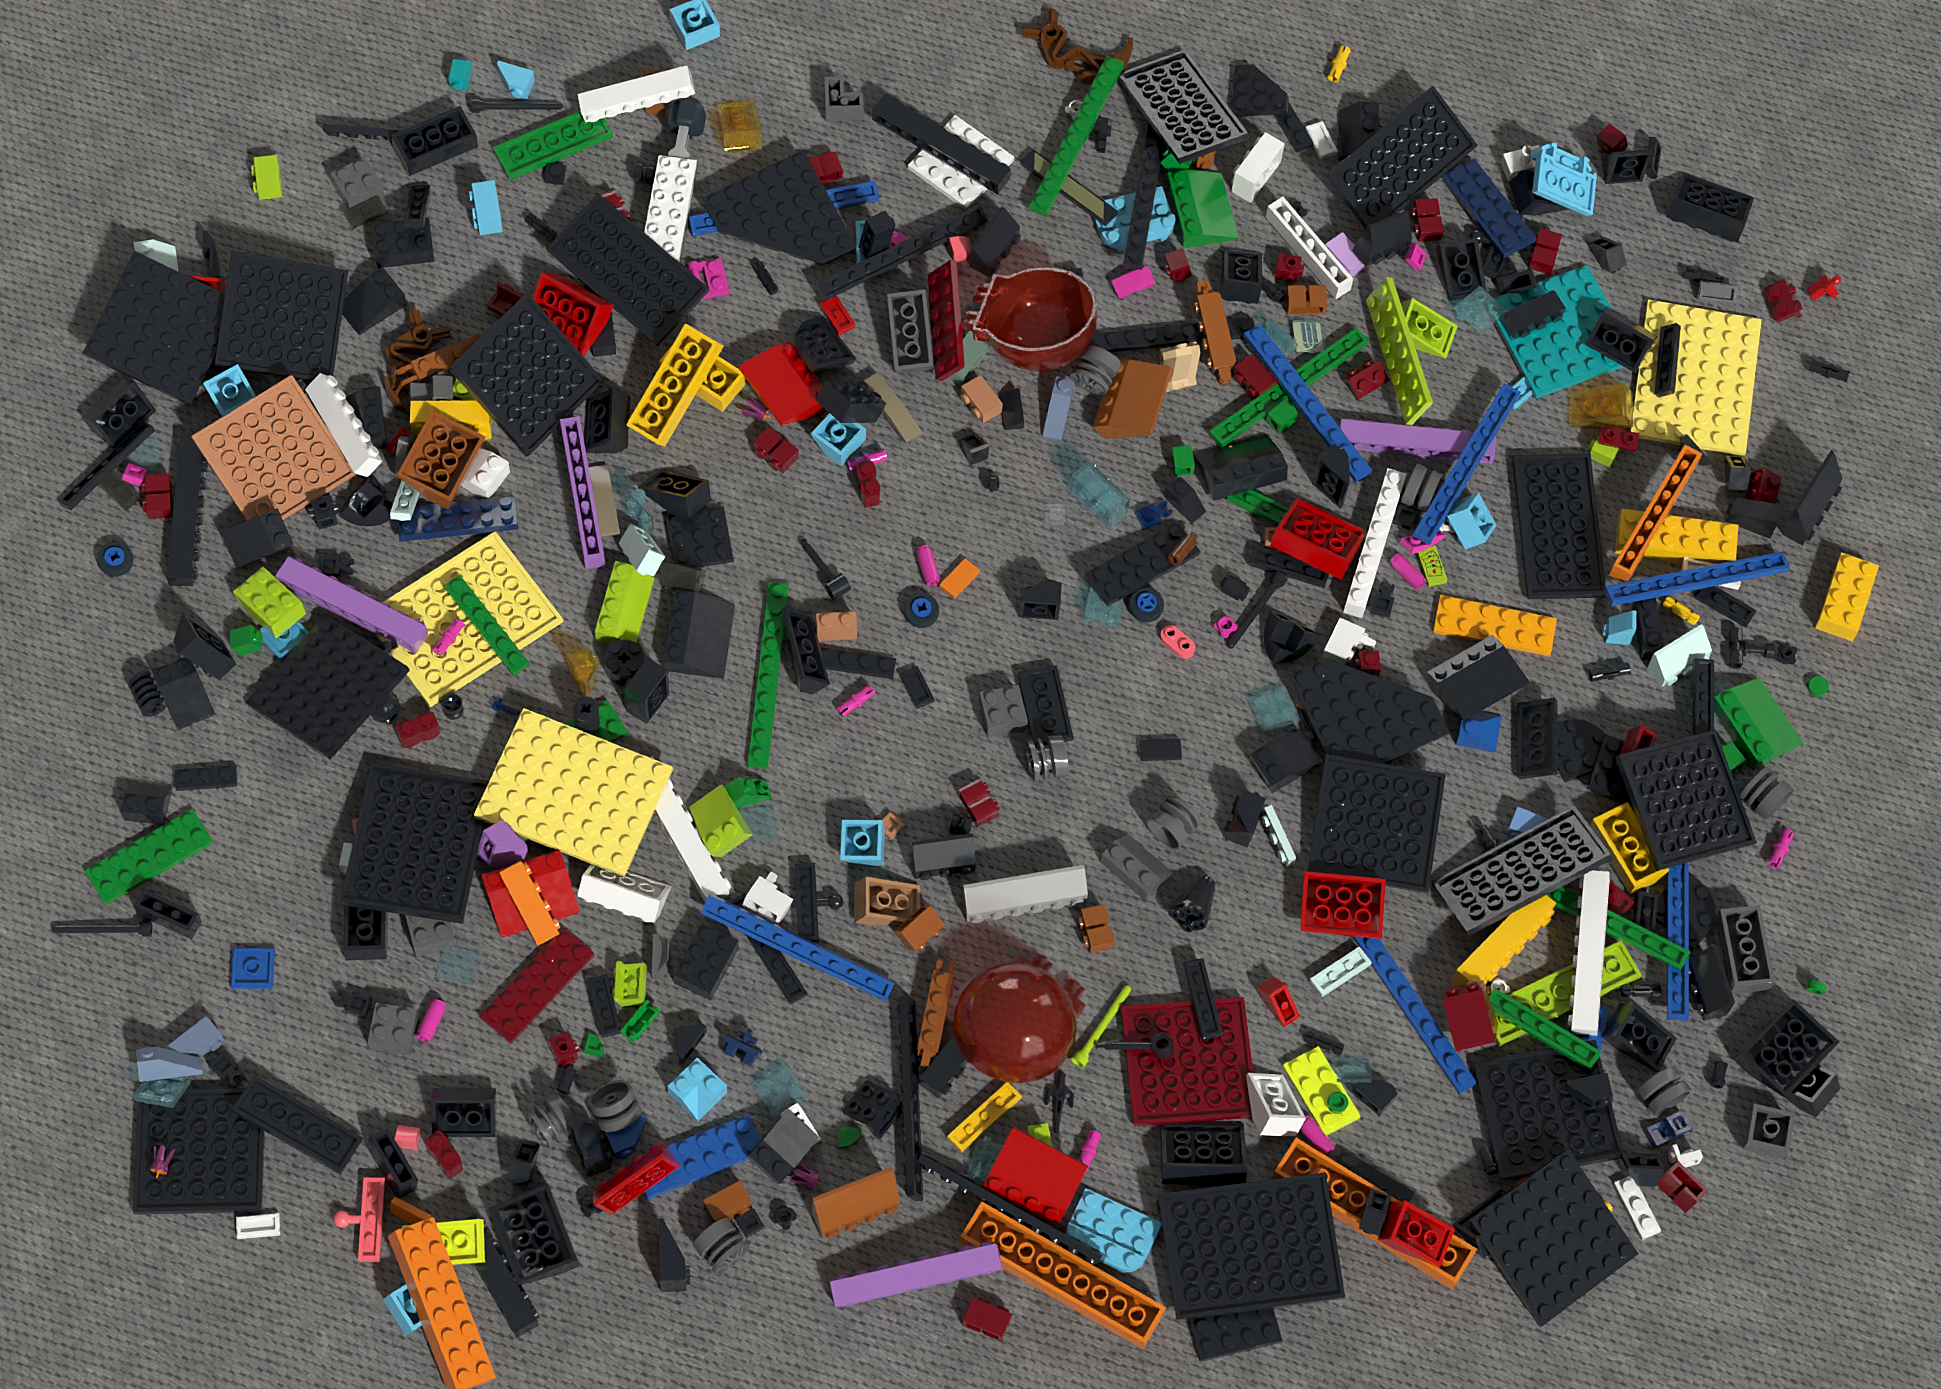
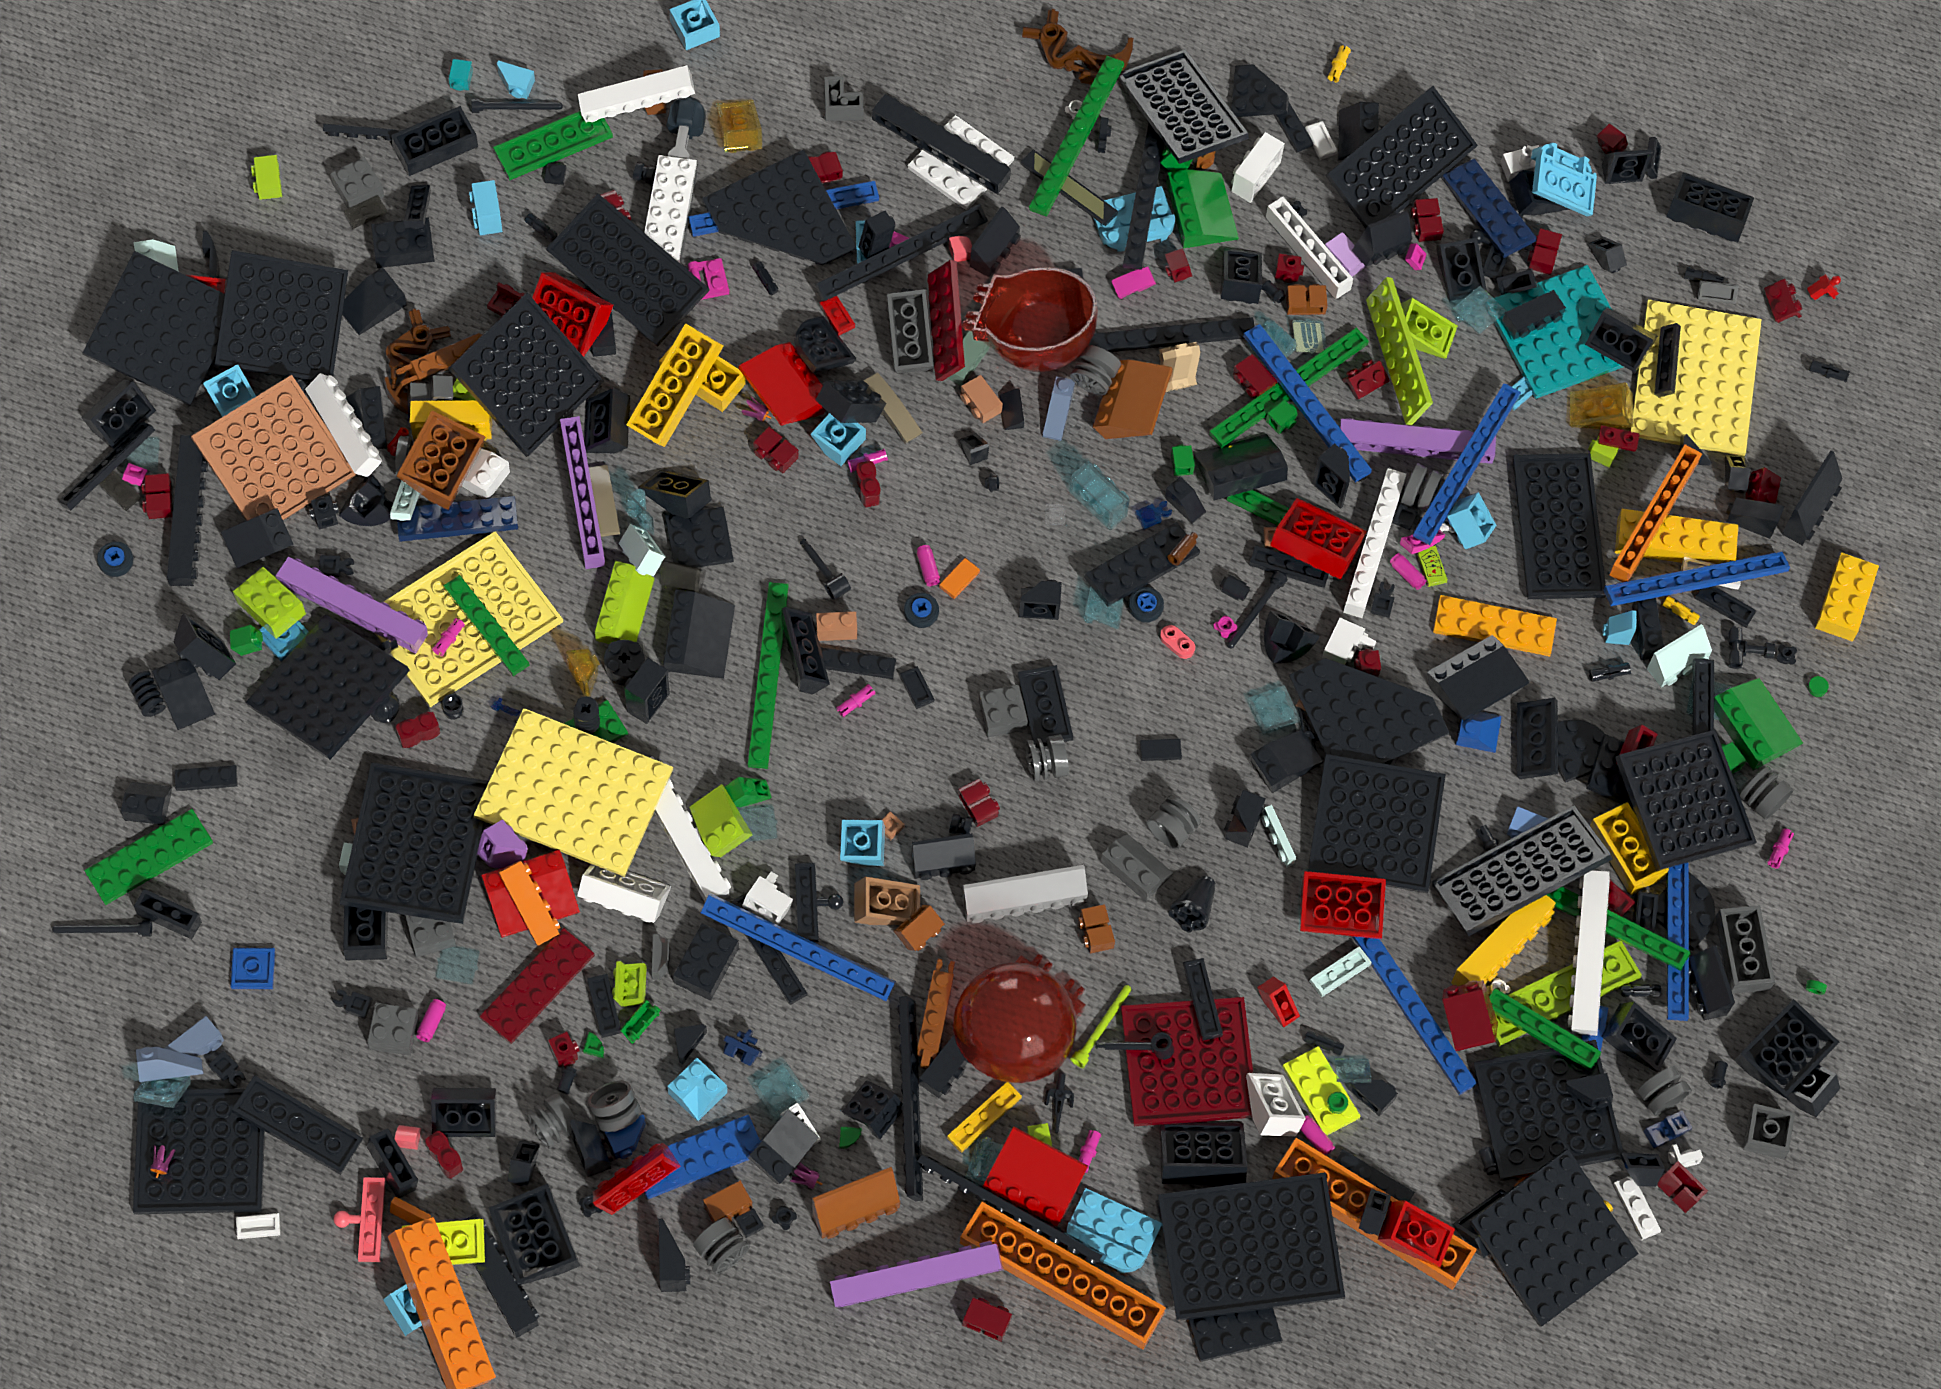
dark orange hinge [1193,280,1236,386] -> none

